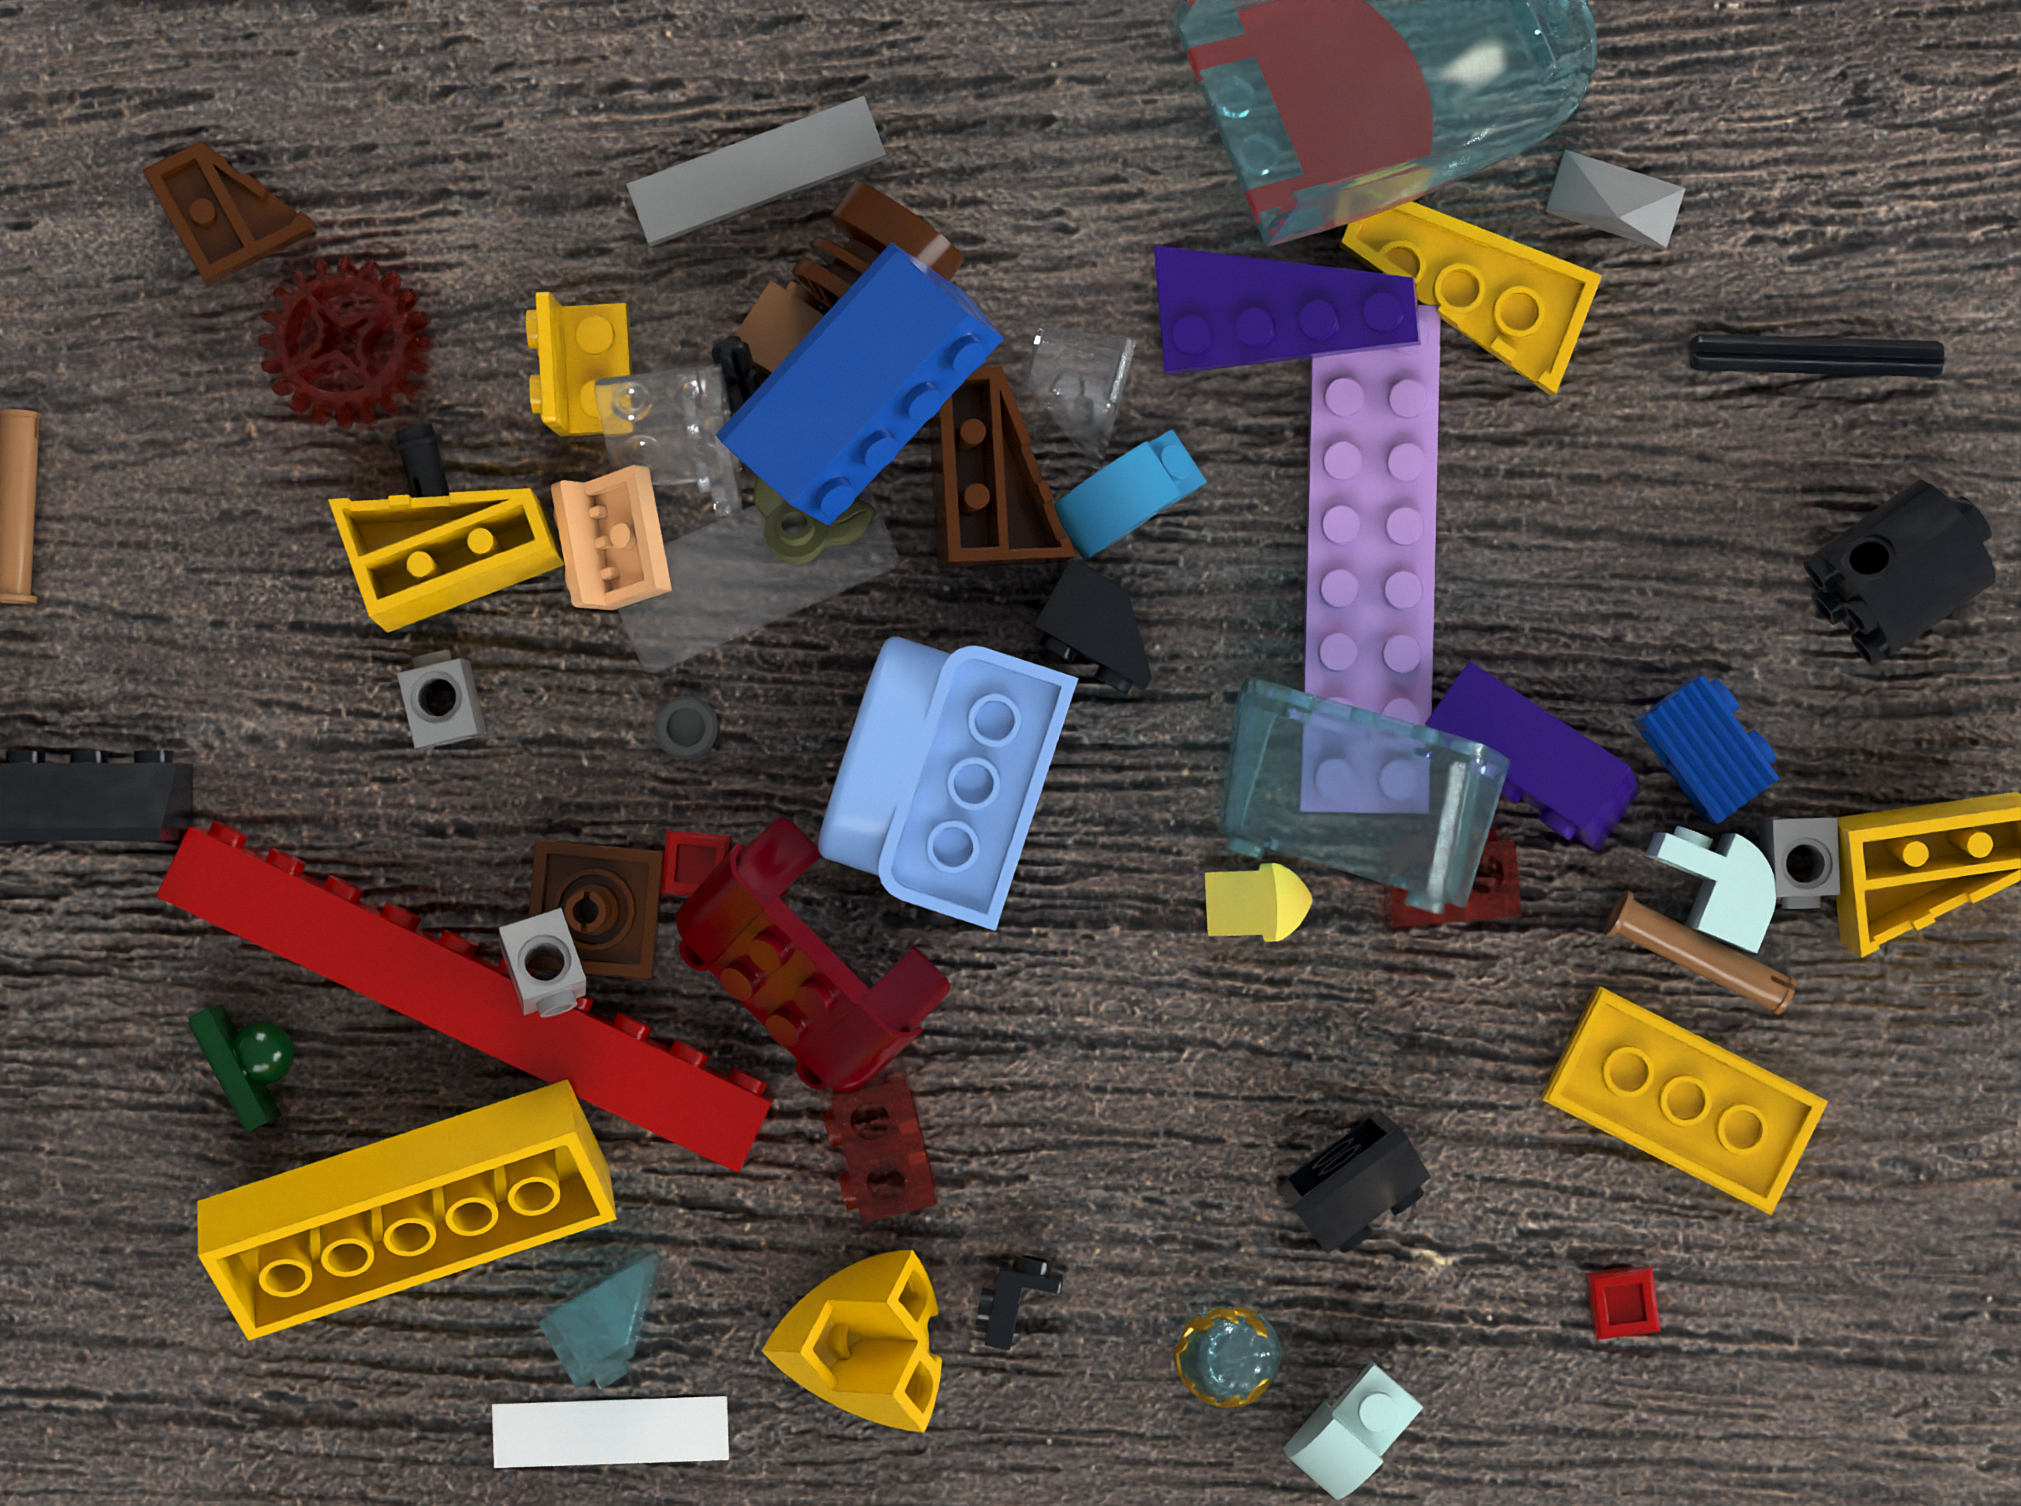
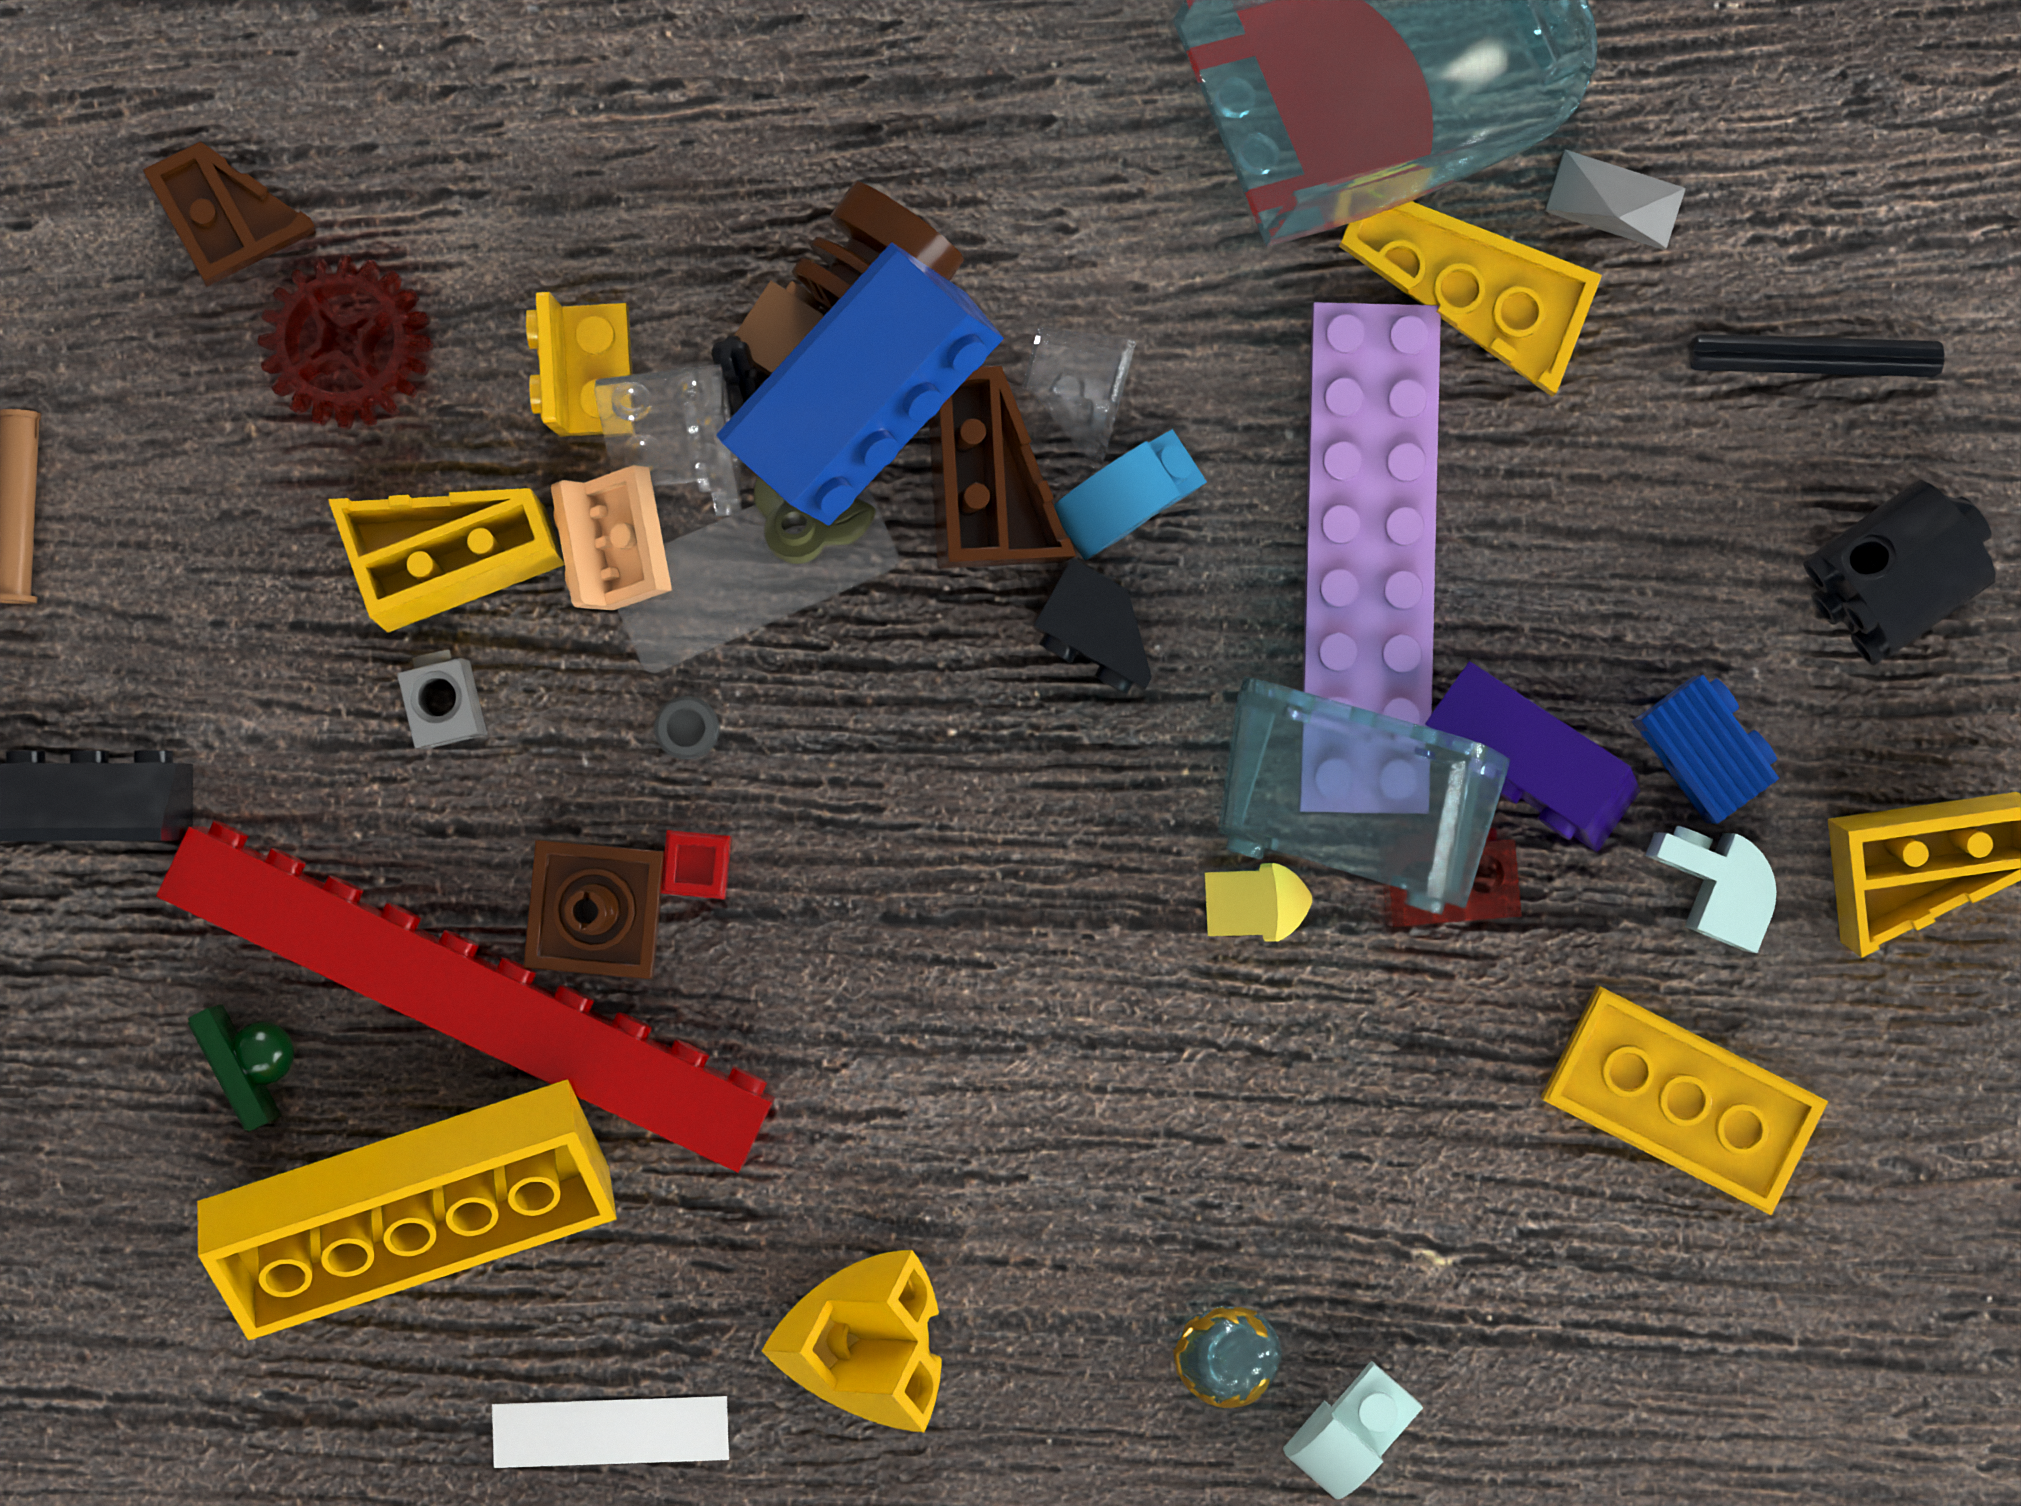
black pin [392,423,451,498] -> none
light grey brick [498,908,586,1018] -> none
clear light blue slope [538,1248,662,1390] -> none
light grey tile [626,96,887,247] -> none
dark red container [676,818,950,1093] -> none
light blue brick [818,636,1078,931] -> none
clear red brick [823,1074,939,1223] -> none
black bracket [975,1254,1063,1351] -> none
dark purple wing [1154,245,1421,375] -> none
black slope [1276,1110,1431,1254] -> none
red tile [1585,1265,1661,1340] -> none
medium nougat pin [1604,890,1797,1015] -> none
light grey brick [1759,817,1840,909] -> none

